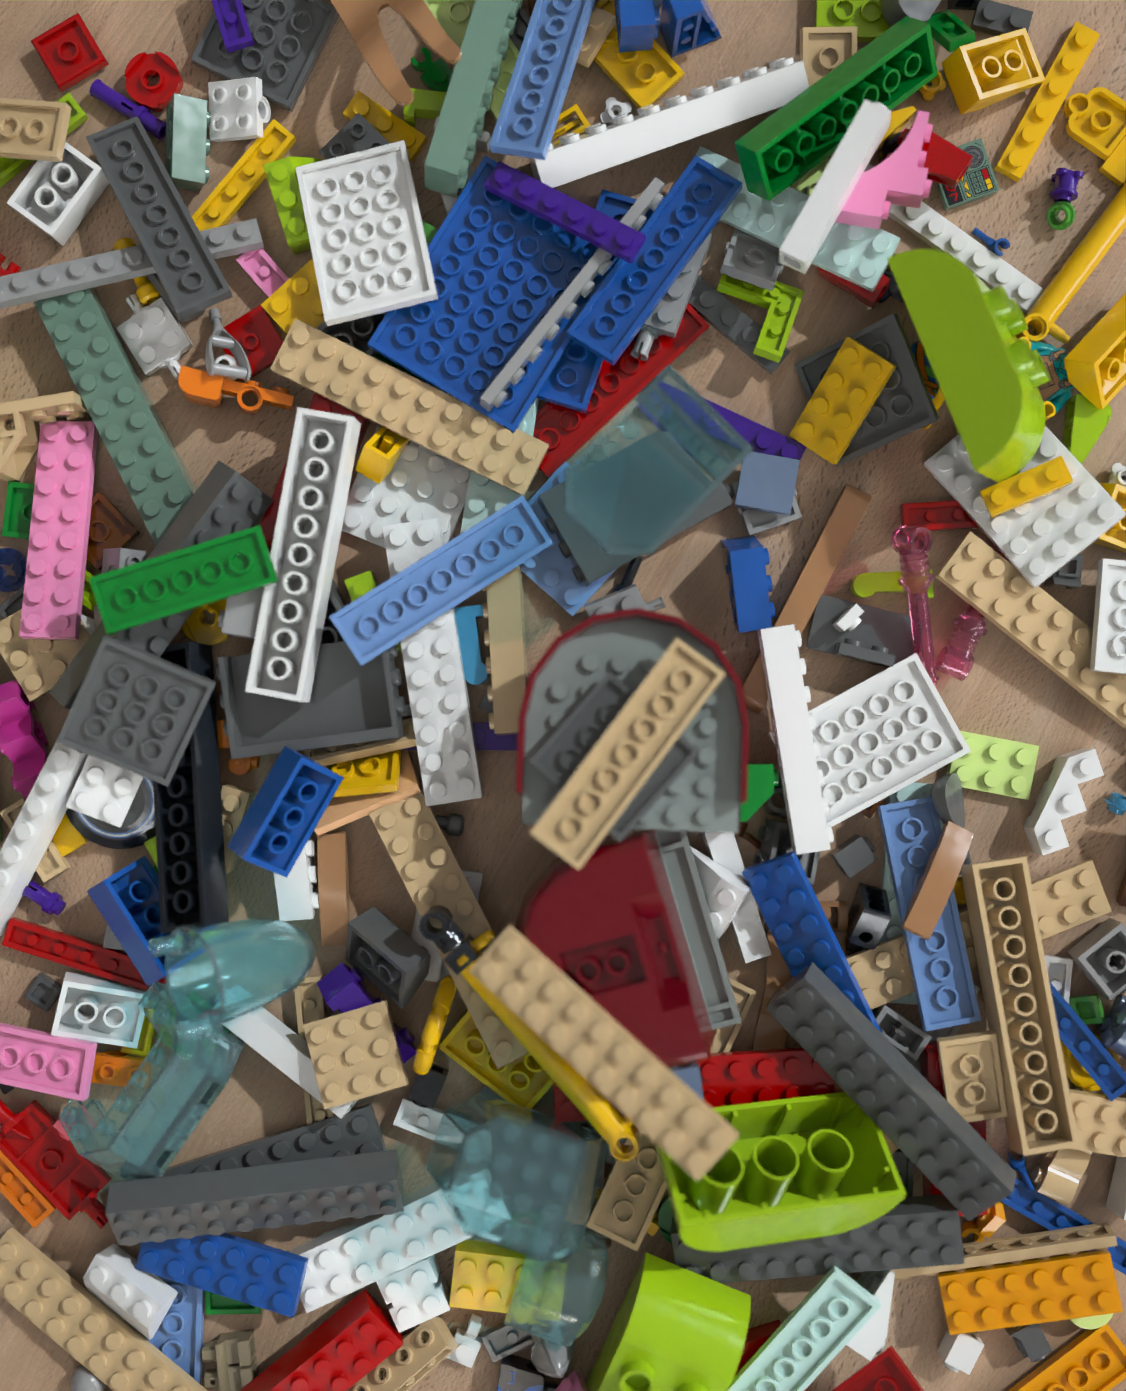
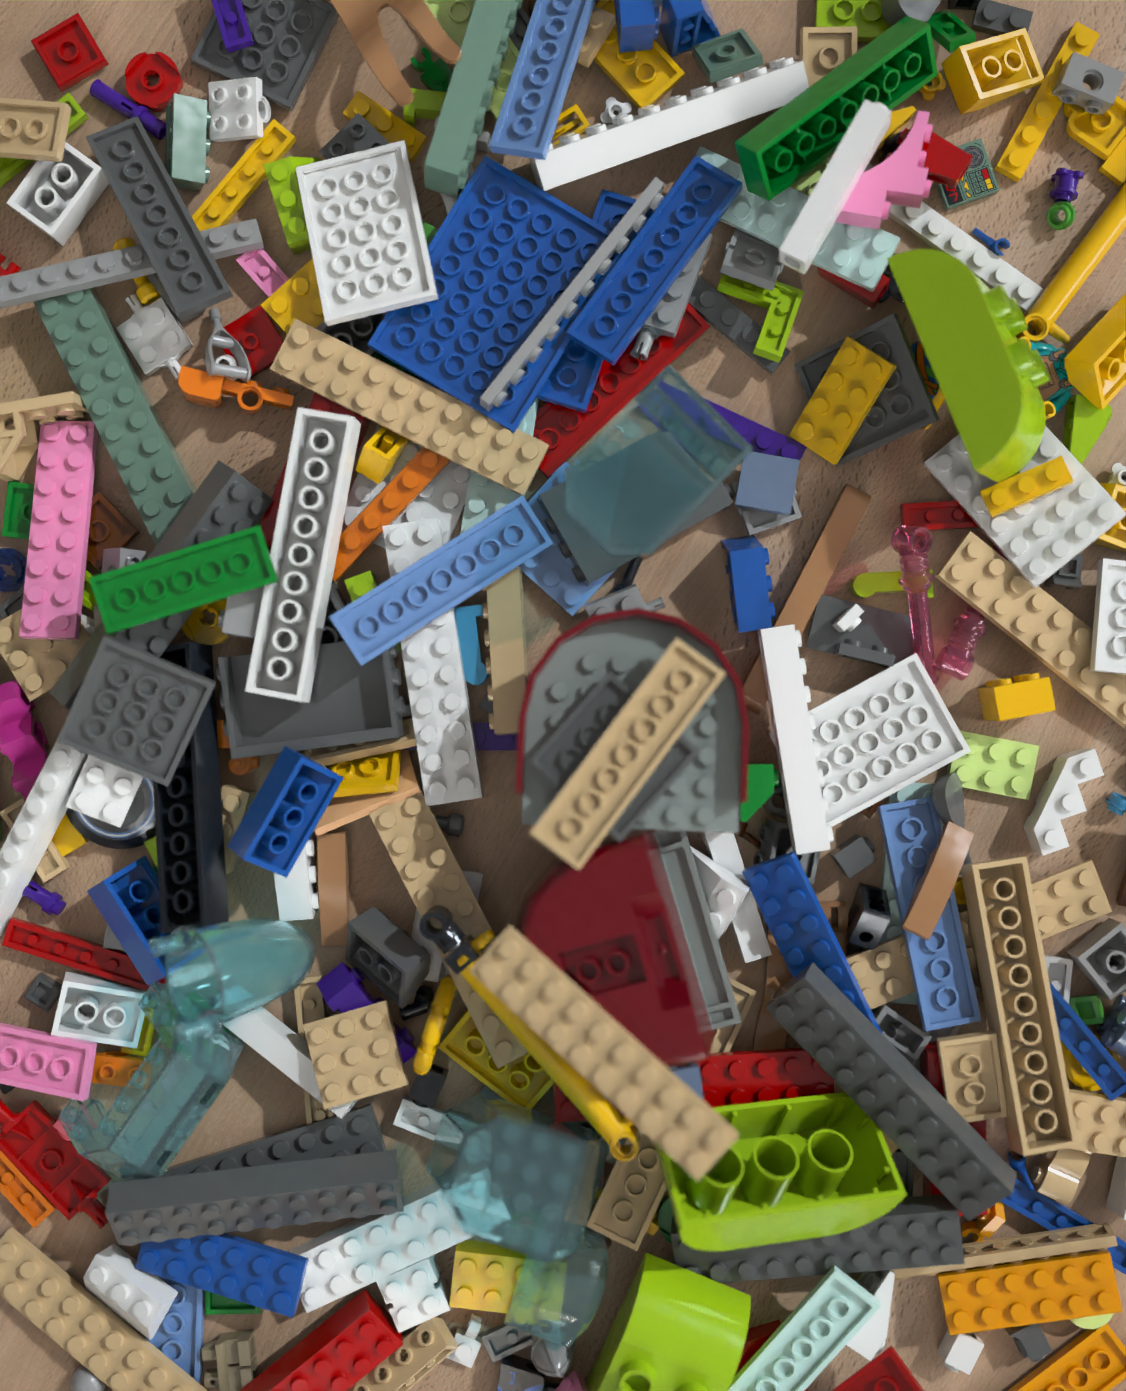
dark purple plate [484,161,646,264] -> none
none -> orange plate [332,447,451,582]
none -> black arm [399,985,433,1021]
none -> sand green tile [691,28,763,83]
none -> yellow brick [978,673,1056,721]
none -> light grey brick [1051,52,1125,115]

